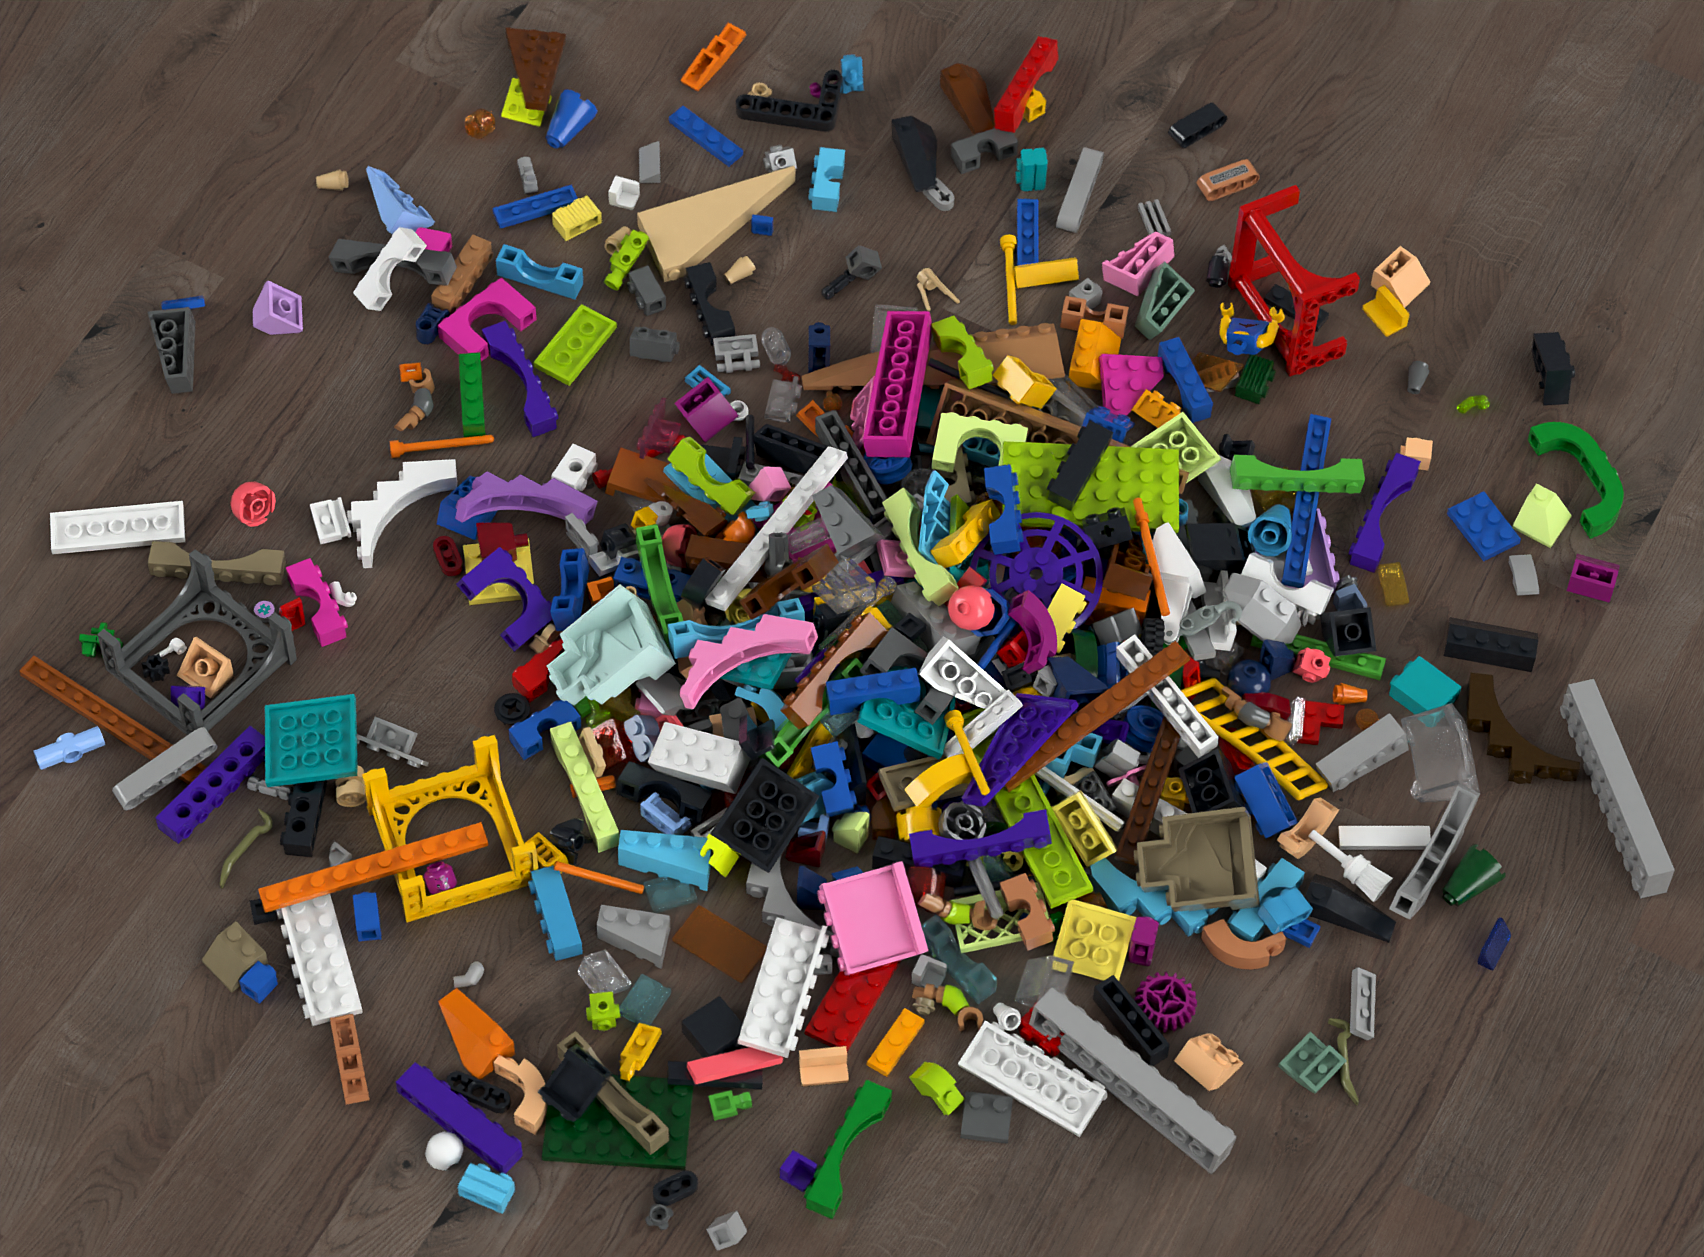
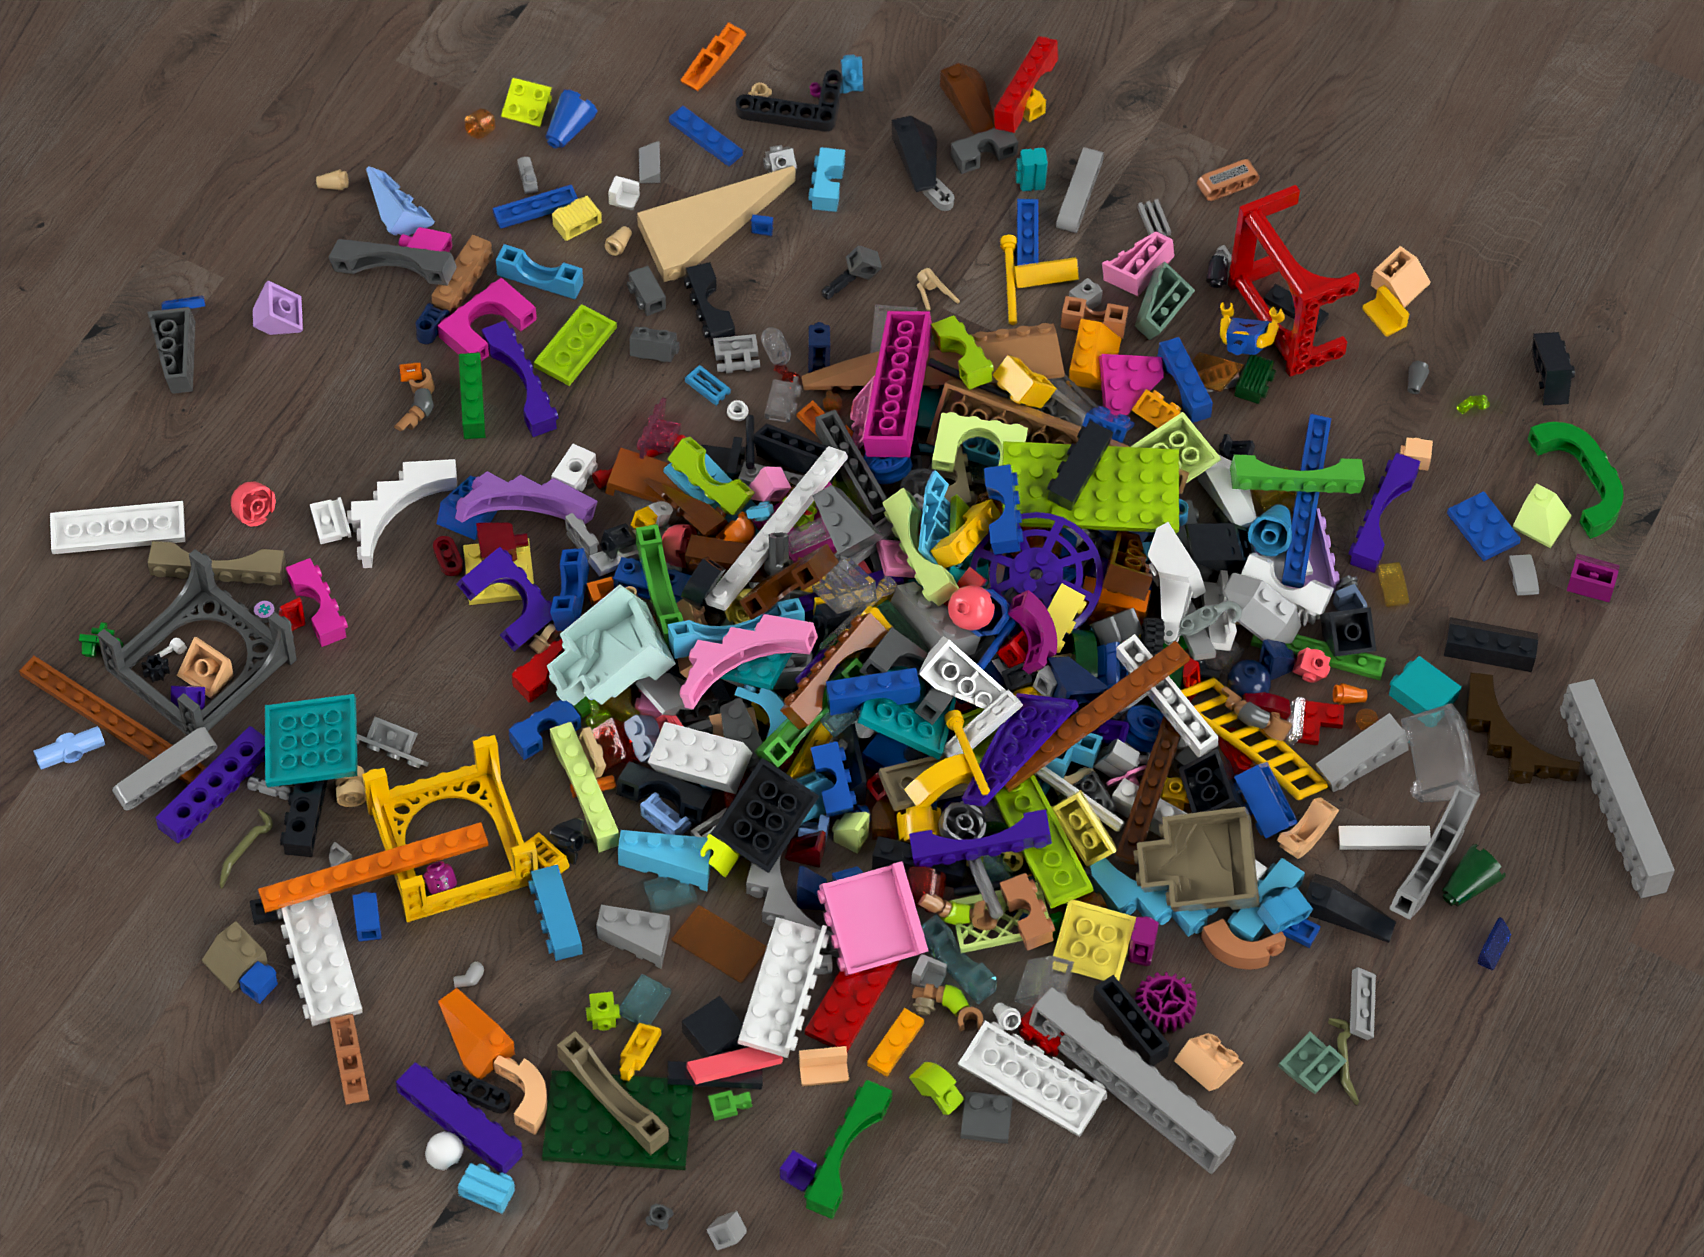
white arm [329,582,357,607] -> none
white arch [353,227,427,311] -> none
orange piece [390,435,494,458] -> none
black gear [494,693,530,725] -> none
reddish brown wing [505,27,566,111] -> none
black panel [538,1044,613,1122] -> none
orange bar [554,861,644,894] -> none
clear bracket [577,949,632,994] -> none
lime brick [604,229,649,291] -> none
black plate [653,1170,698,1206] -> none
magenta slope [674,377,739,443] -> none
tan cone [723,256,756,285] -> none
black panel [739,714,775,760] -> none
black plate [894,612,926,642] -> none
black brick [1082,507,1133,549] -> none
orange bar [1133,498,1170,616] -> none
black beam [1168,102,1228,148] -> none
white piece [1308,830,1393,902] -> none

